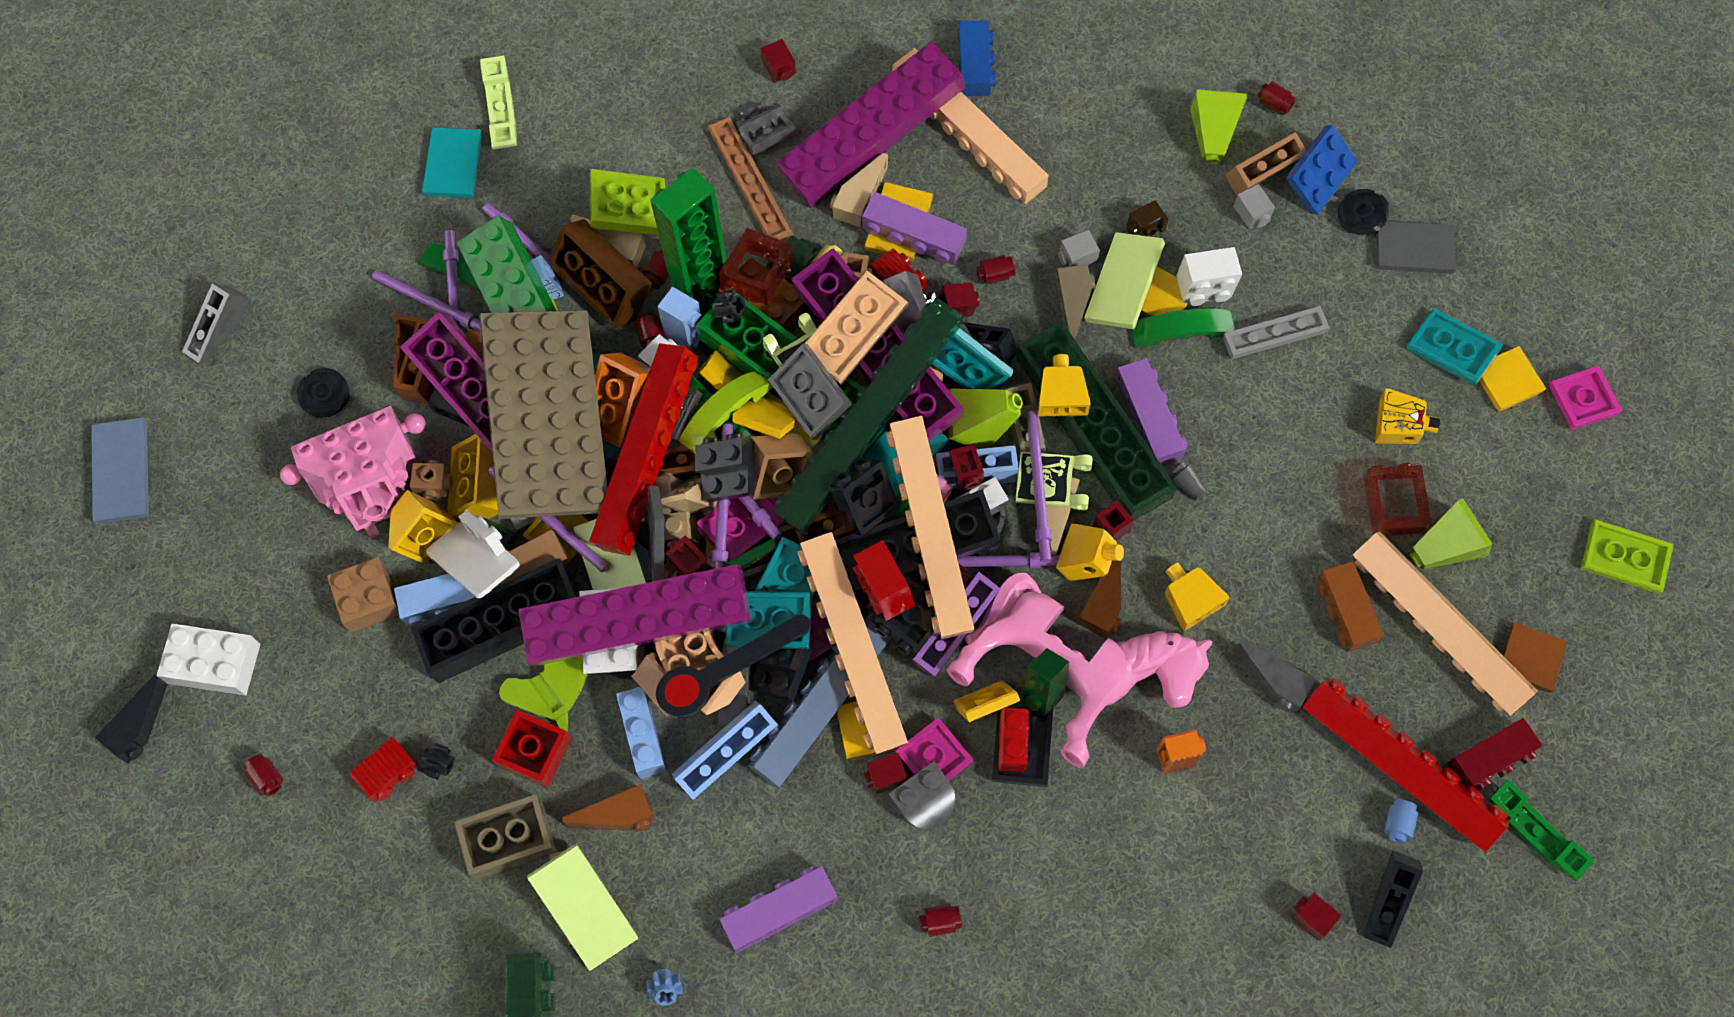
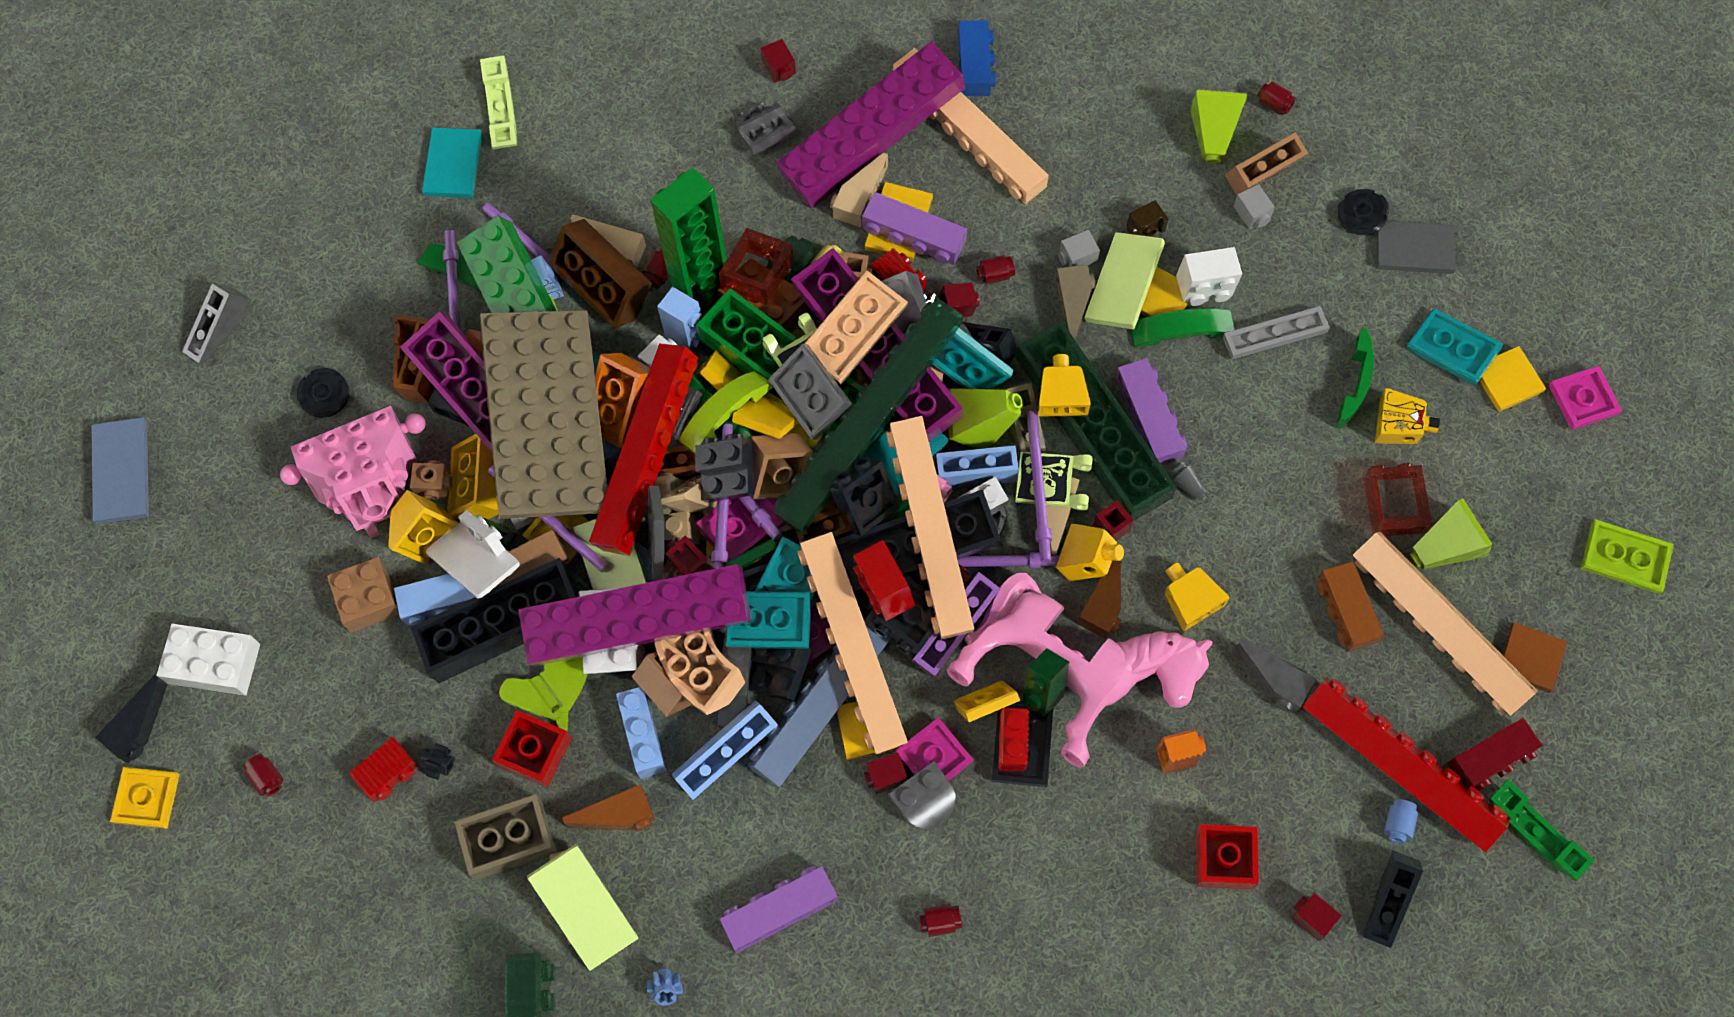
medium lavender bar [372,270,481,331] -> none
lime plate [589,169,665,235] -> none
dark red brick [635,313,665,349] -> none
black piece [656,615,811,718] -> none
nougat tile [708,117,793,247] -> none
black gear [713,289,745,323] -> none
dark red bracket [949,444,984,489] -> none
blue plate [1286,125,1358,214] -> none
none -> yellow tile [110,767,180,829]
none -> red brick [1195,824,1259,890]
none -> green slope [1335,327,1374,429]

